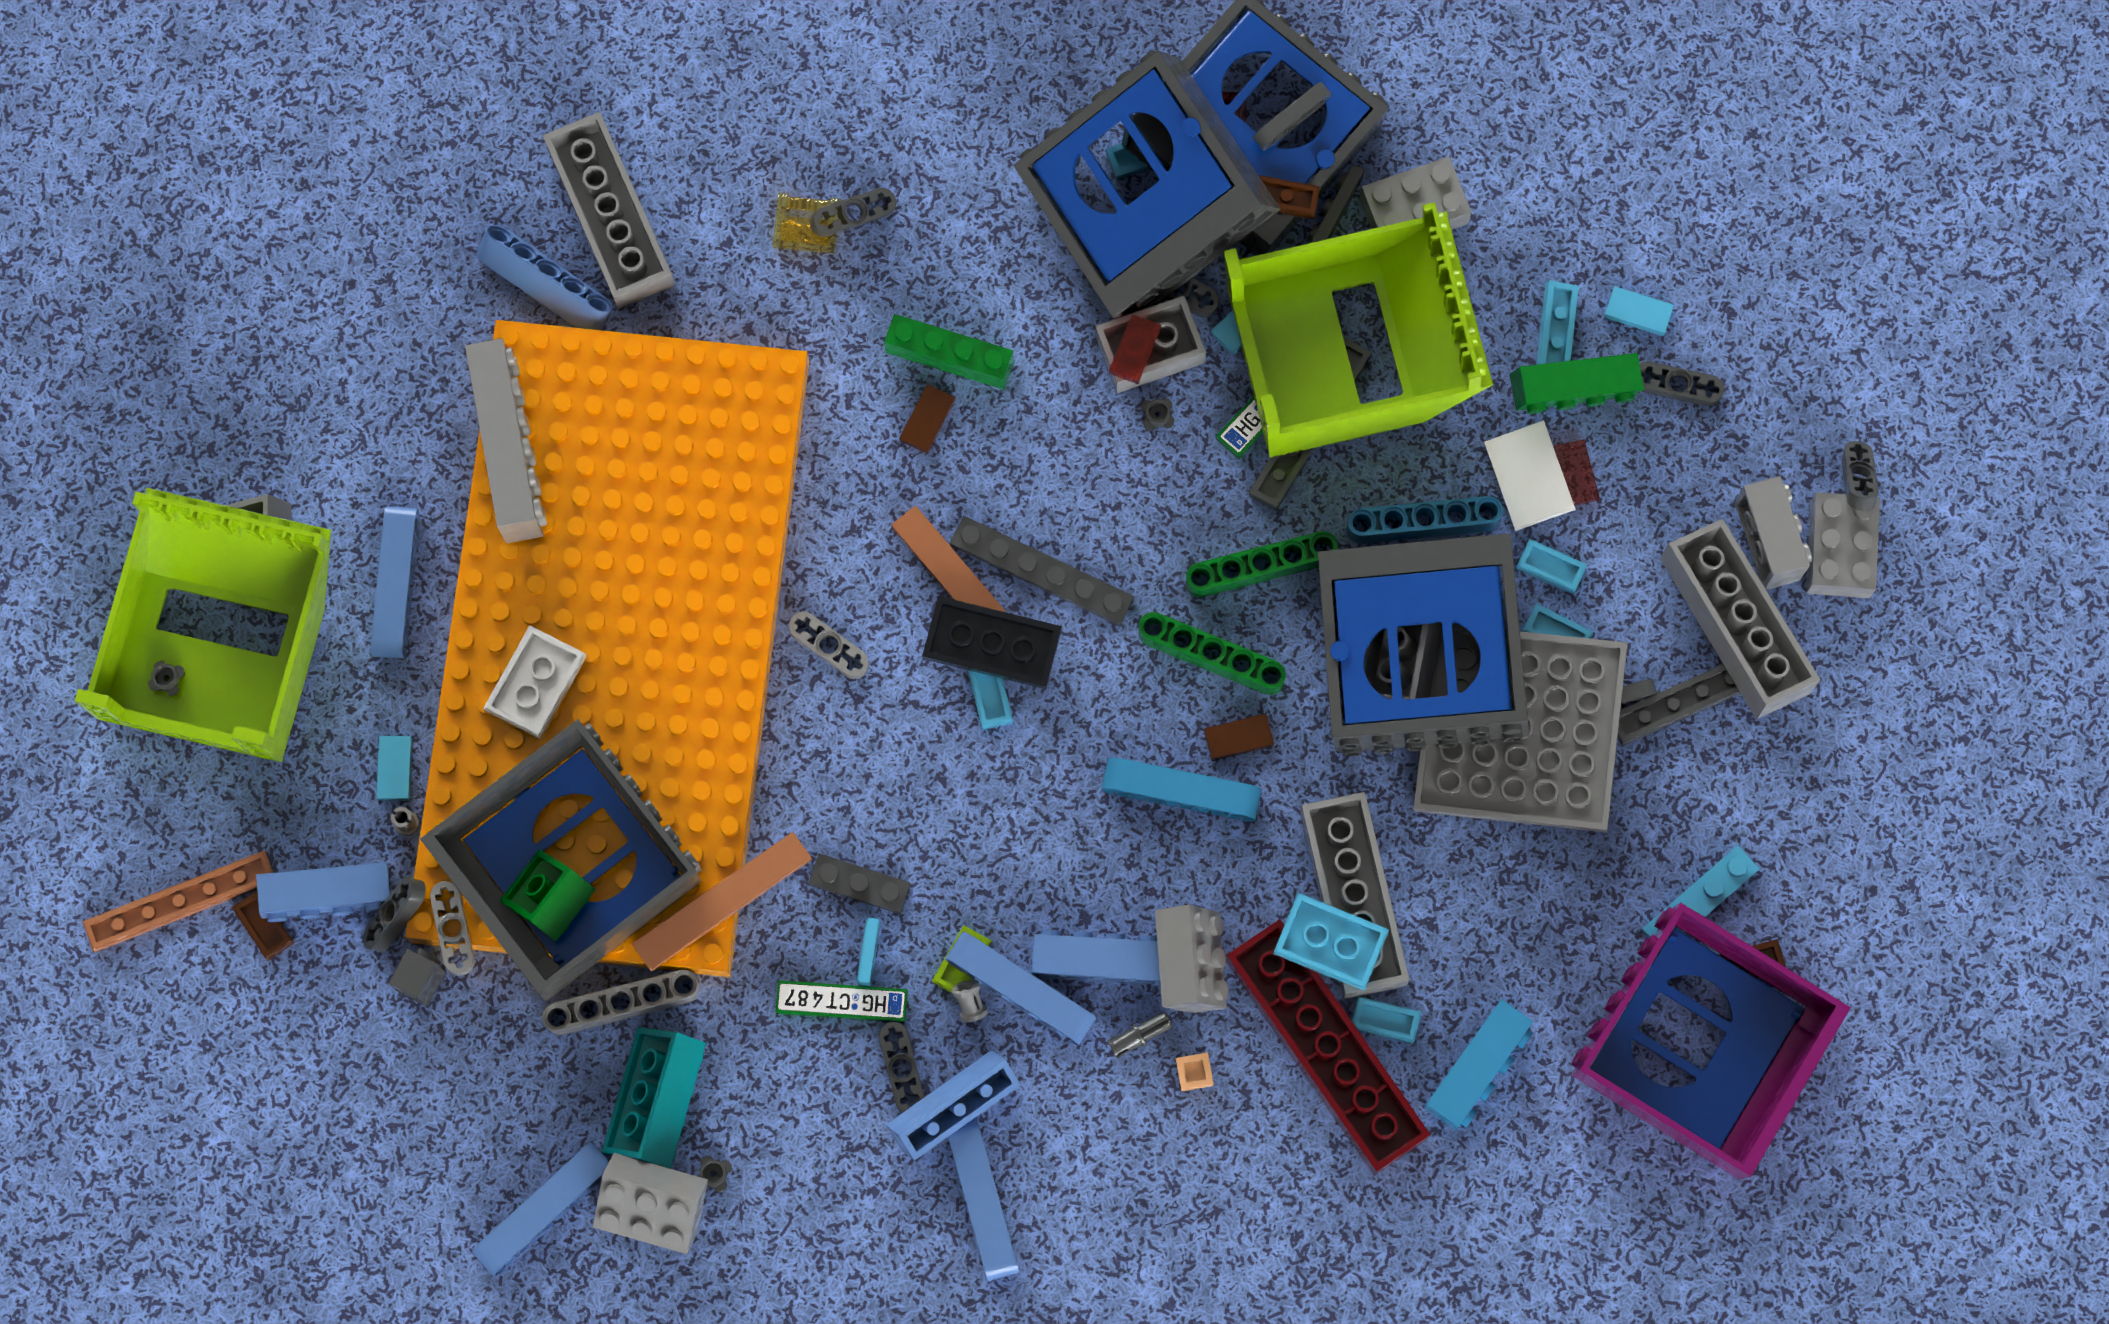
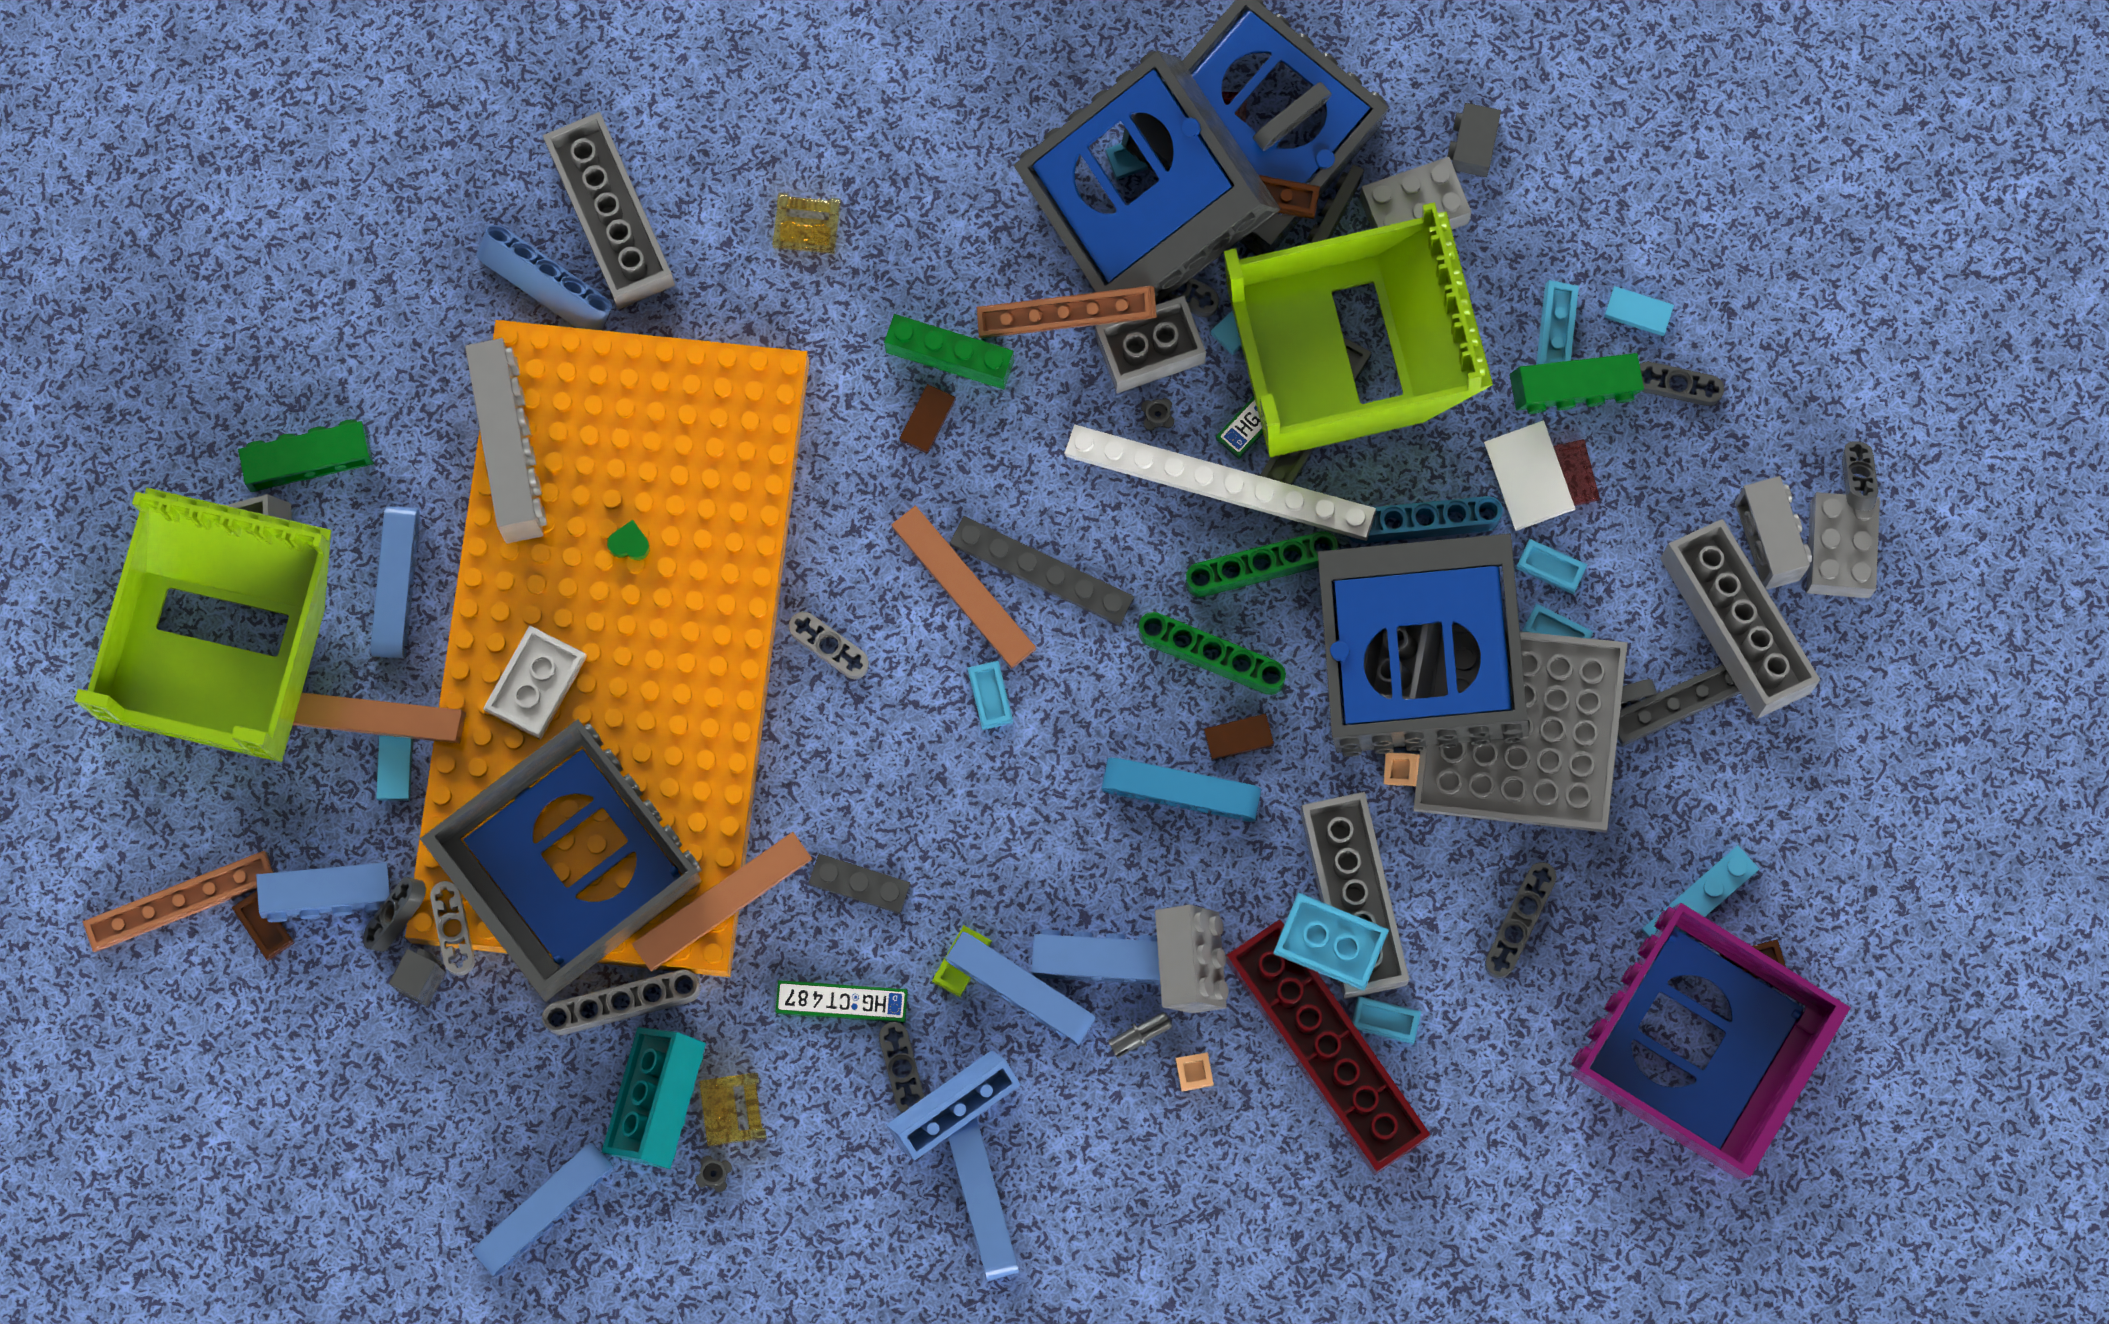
dark grey plate [148,661,185,696] -> none
light grey pin [391,807,419,836] -> none
green slope [499,849,596,941] -> none
light grey brick [593,1153,708,1254] -> none
dark grey beam [810,188,896,237] -> none
medium azure tile [857,918,881,987] -> none
black plate [922,596,1062,689] -> none
light grey bush [952,980,988,1022] -> none
clear red tile [1109,314,1161,384] -> none
dark azure brick [1424,999,1533,1131] -> none
none -> green brick [238,419,374,492]
none -> nougat tile [293,693,466,744]
none -> green tile [607,520,650,560]
none -> clear yellow plate [699,1073,767,1147]
none -> nougat tile [976,286,1157,338]
none -> white plate [1065,424,1376,541]
none -> light nougat plate [1384,753,1420,787]
none -> dark grey brick [1447,103,1501,177]
none -> dark grey beam [1485,862,1557,979]

